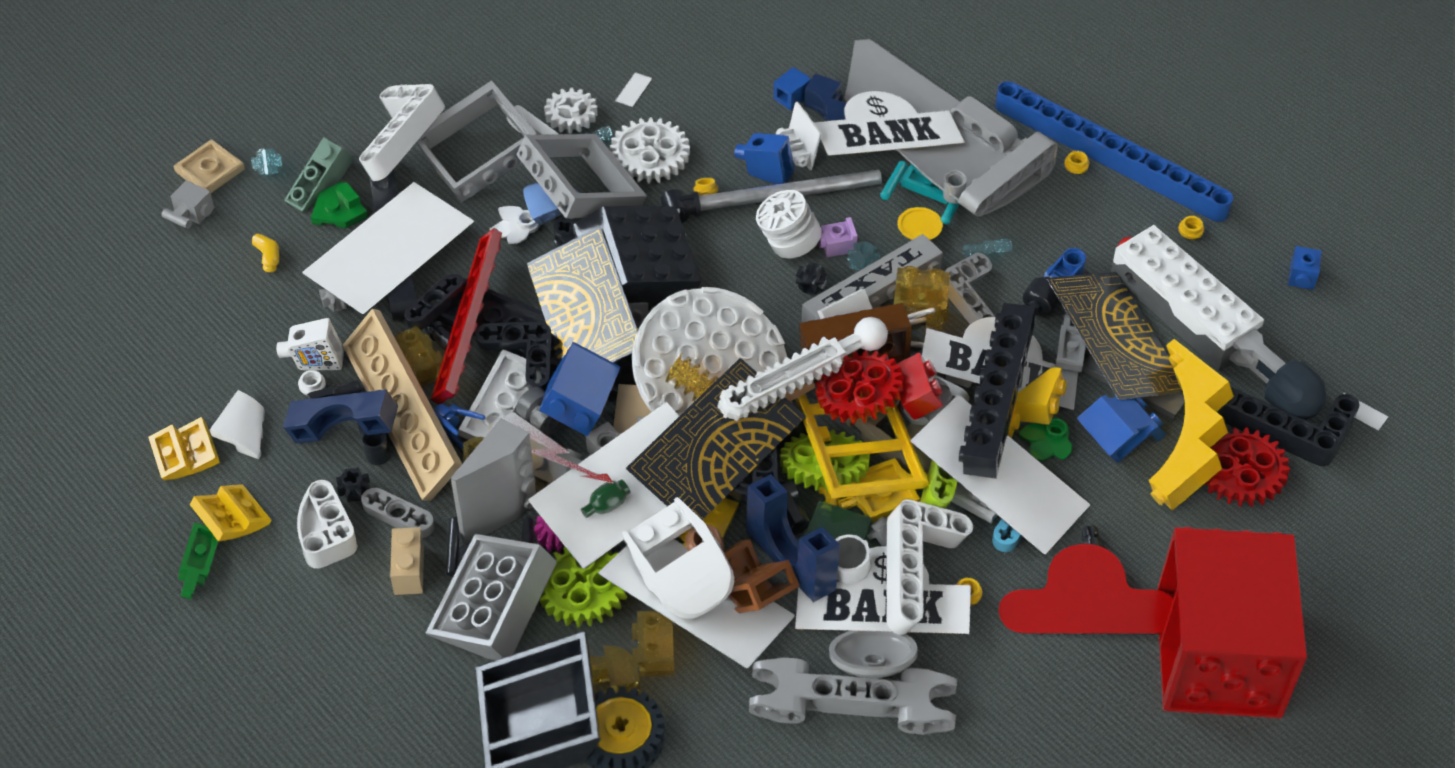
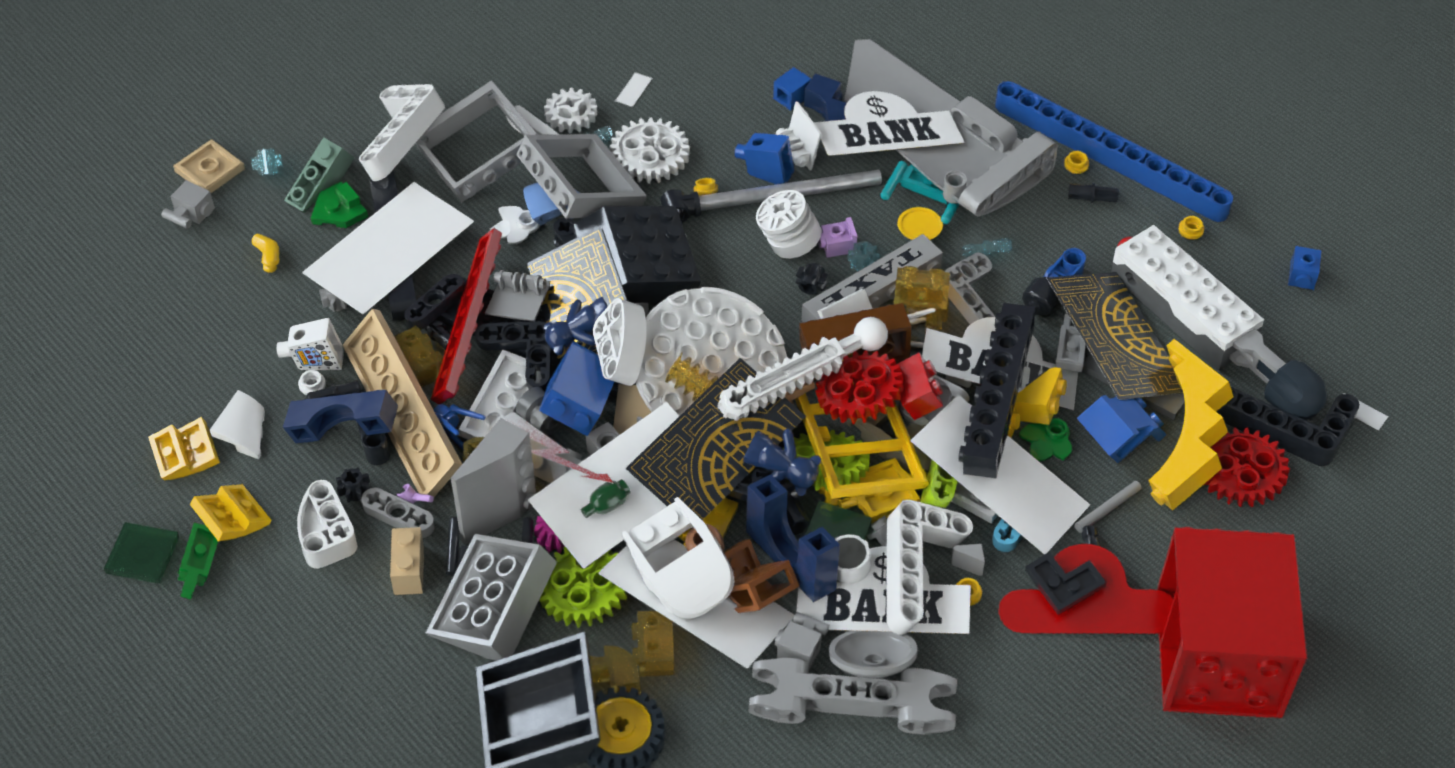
none -> clear green tile [104,522,180,584]
none -> lavender hand [397,484,434,504]
none -> light grey hinge [485,270,551,322]
none -> dark blue piece [544,297,608,355]
none -> white beam [593,298,646,386]
none -> dark blue piece [743,429,821,496]
none -> light grey brick [774,612,829,670]
none -> light grey slope [951,544,985,576]
none -> black plate [1025,552,1106,615]
none -> black axle [1068,183,1119,203]
none -> light grey bar [1074,481,1142,533]

